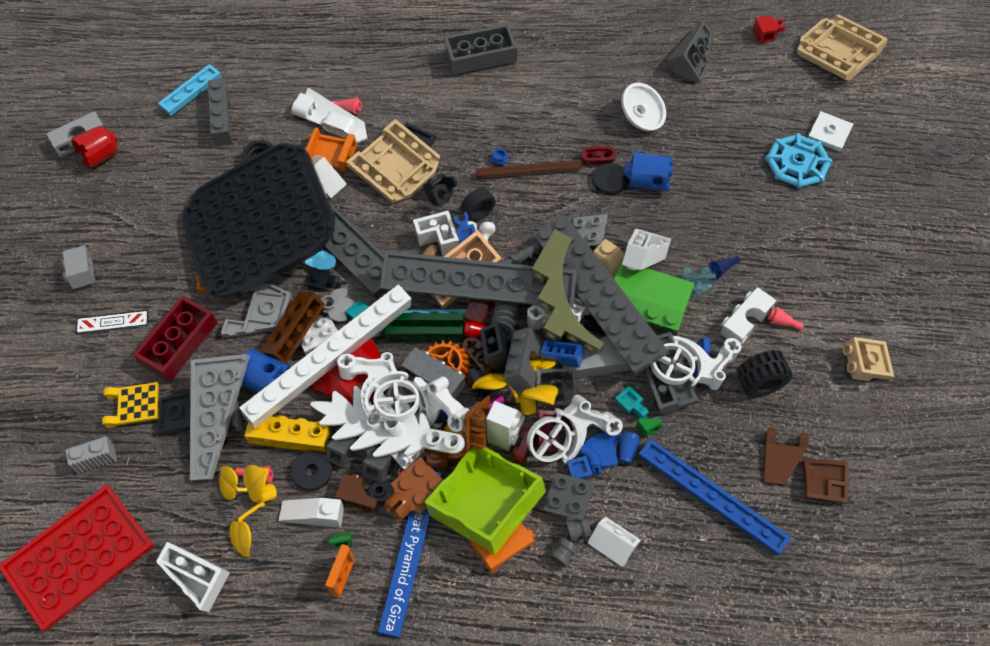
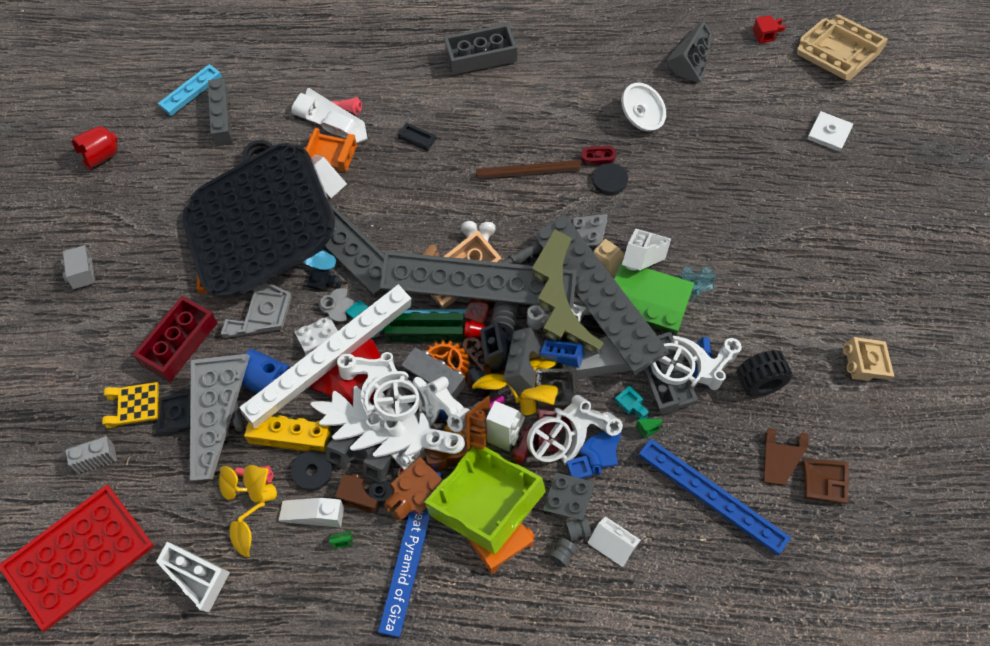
light grey arch [46,111,104,158] -> none
sticker [75,309,149,334] -> none
reddish brown brick [259,291,325,364] -> none
orange plate [325,544,355,599] -> none
tan wedge [346,119,440,203] -> none
white brick [413,211,459,257] -> none
black piece [423,173,458,206] -> none
blue plate [454,212,476,244] -> none
black tyre [460,188,496,222] -> none
blue plate [491,148,509,165] -> none
blue cone [619,432,640,464] -> none
blue cylinder [623,152,673,192] -> none
clear blue cone [708,256,740,279] -> none
white arch [721,287,776,345] -> none
medium azure plate [765,133,832,189] -> none
coral cone [767,306,804,331] -> none

